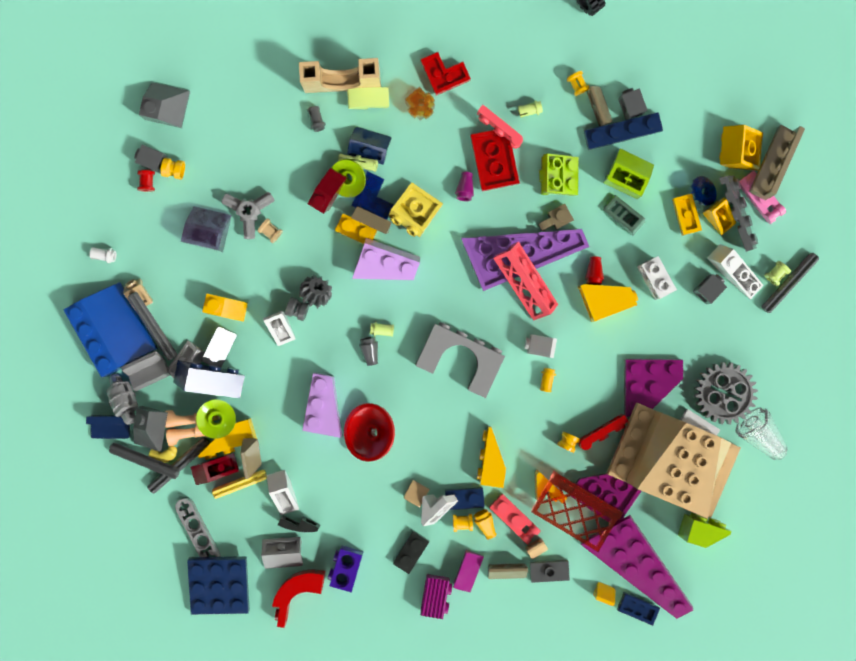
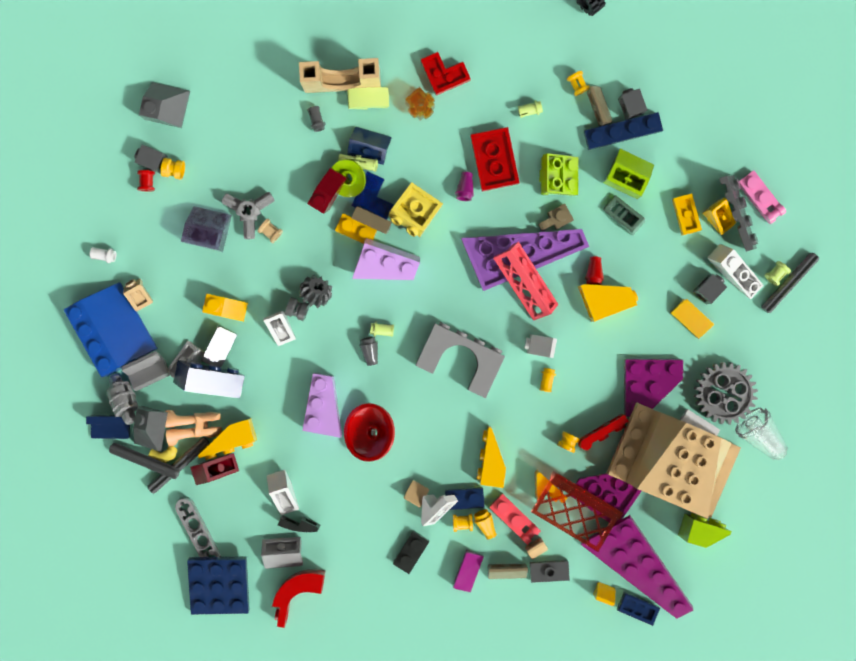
dark grey axle [128,292,177,360] -> none
lime dish [196,400,236,439] -> none
light yellow axle [212,470,267,499] -> none
dark tan slope [240,438,262,479] -> none
dark purple brick [328,546,363,593] -> none
magenta brick [420,574,453,619] -> none
coral plate [477,105,523,149] -> none
white brick [637,256,677,300] -> none
clear blue gear [690,176,717,206] -> none
yellow slope [719,125,763,171] -> none
dark tan fence [749,125,805,201] -> none
none -> yellow slope [671,299,714,339]

